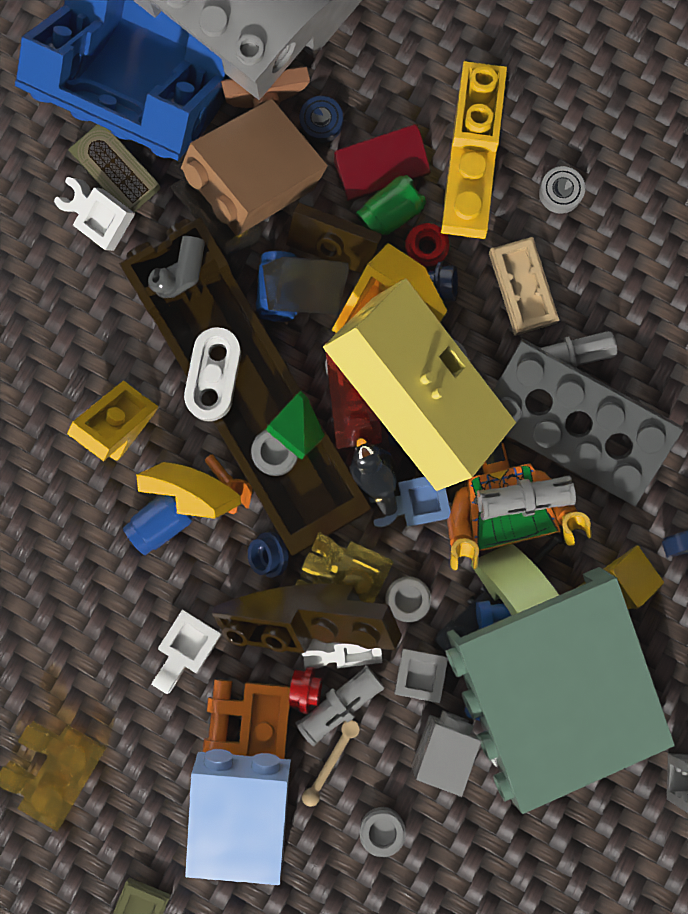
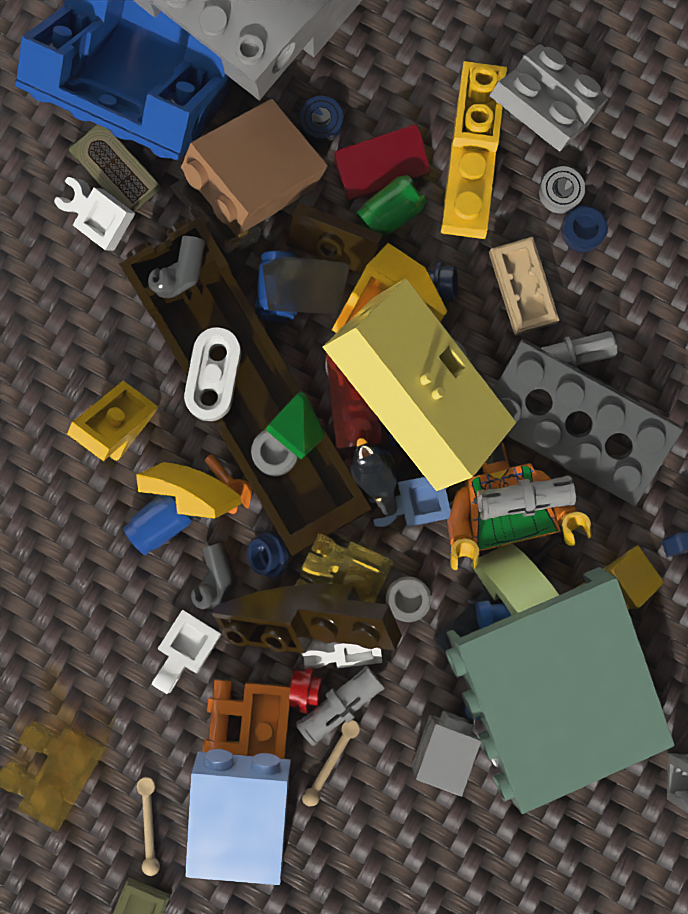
nougat plate [221,66,310,108] -> none
light grey tile [359,807,406,857] -> none
light grey plate [394,648,448,703] -> none
red plate [405,223,450,268] -> none
none -> tan hinge [137,777,160,876]
none -> dark grey arm [191,542,234,610]
none -> light grey plate [489,44,609,152]
none -> dark blue tile [561,205,608,252]

